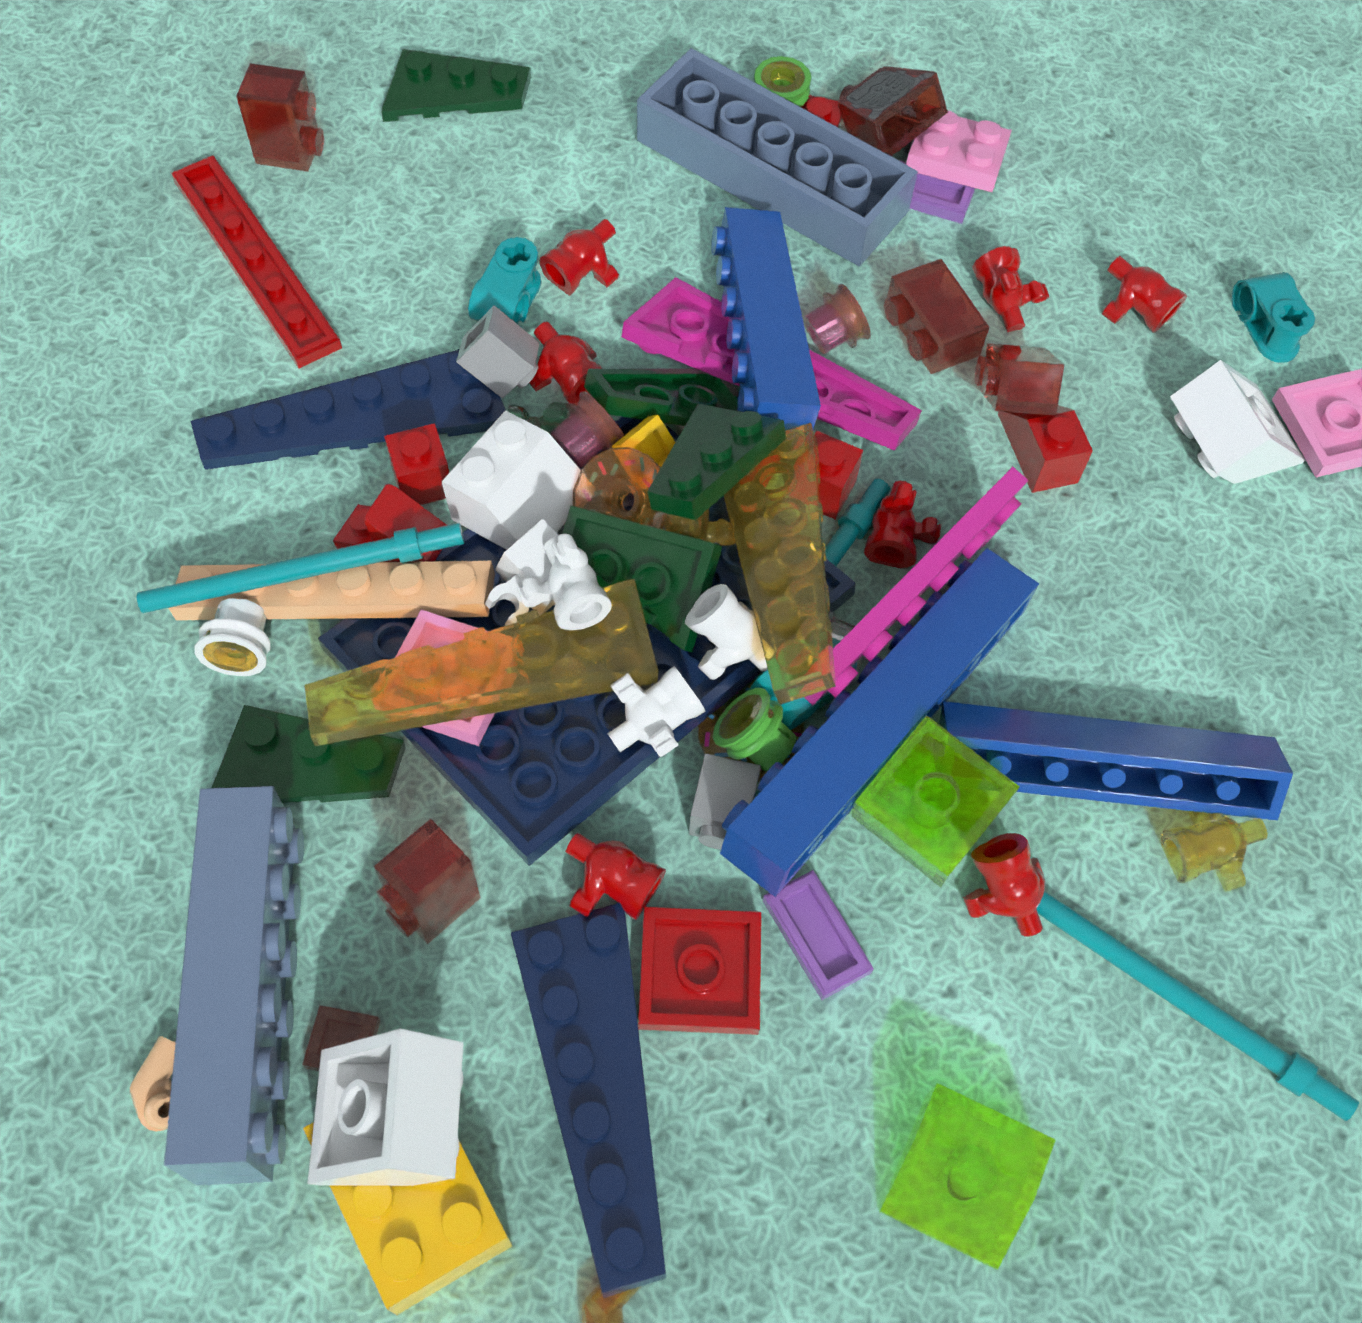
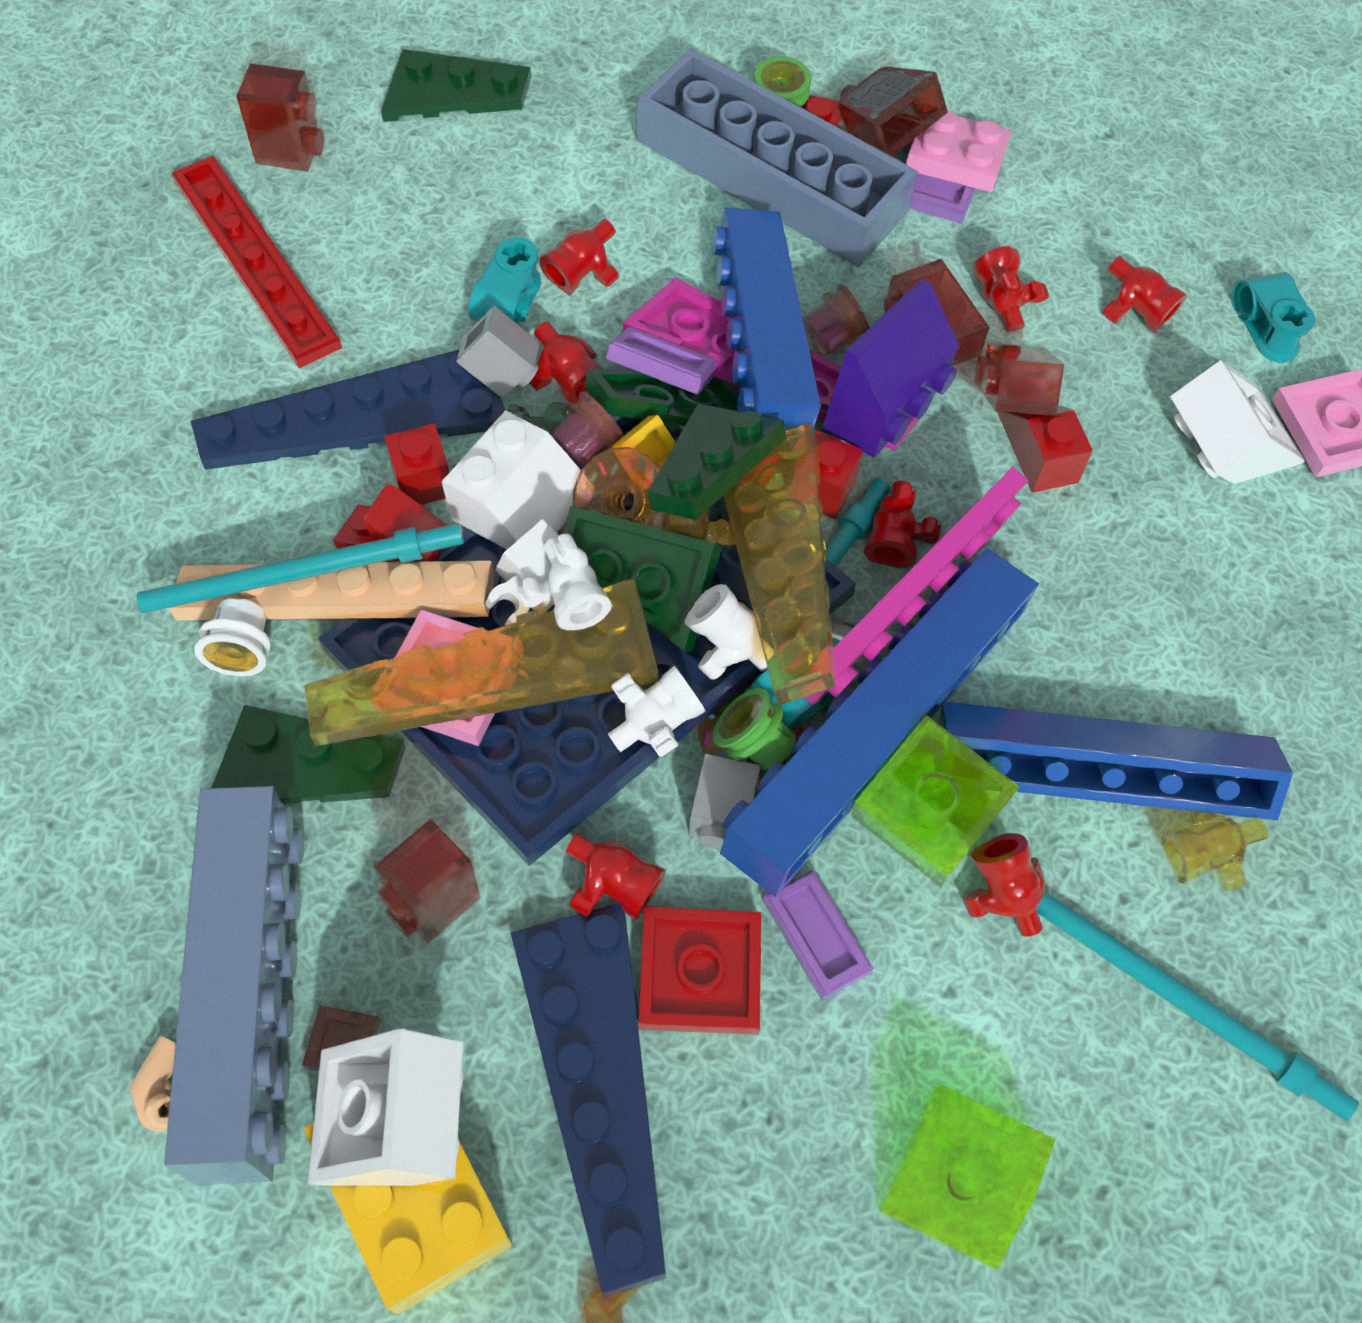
none -> medium lavender tile [606,327,718,395]
none -> dark purple slope [823,279,959,458]

